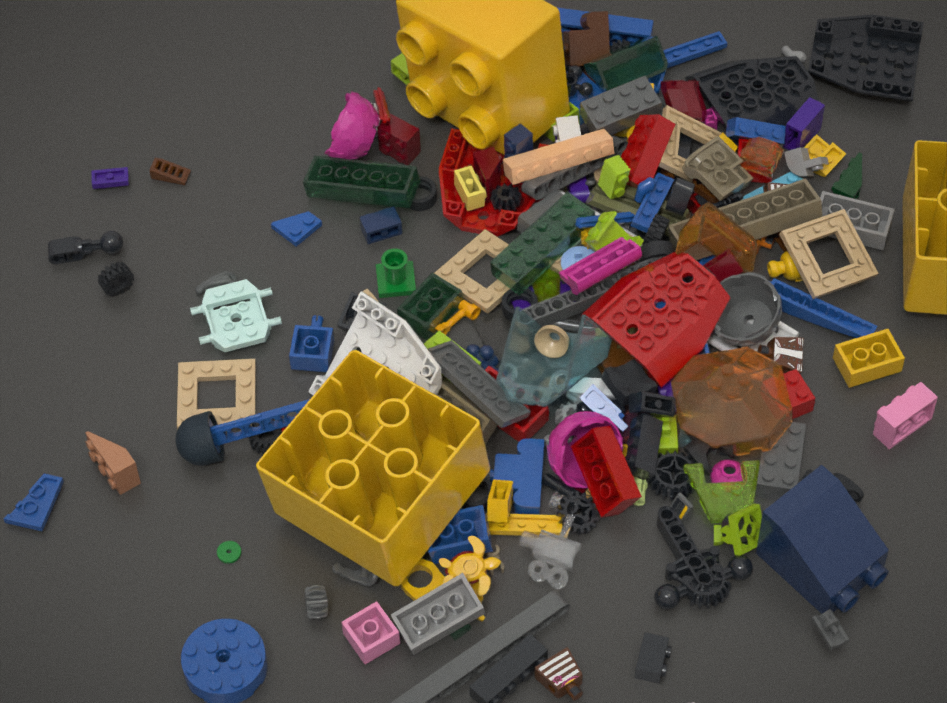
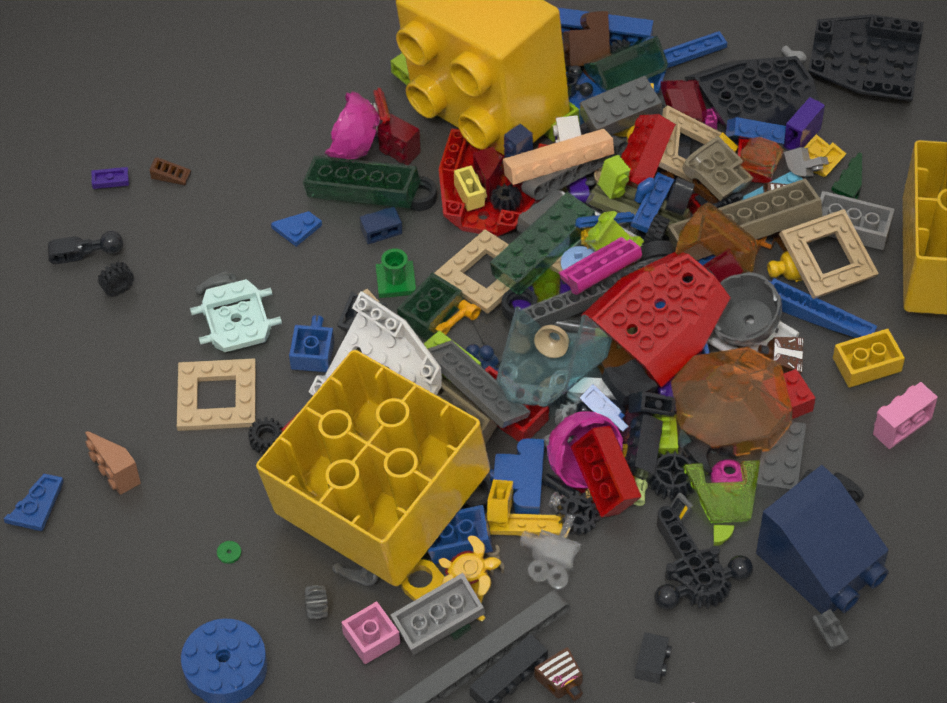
piece [175,399,310,466] -> none
lime piece [720,504,762,556] -> none

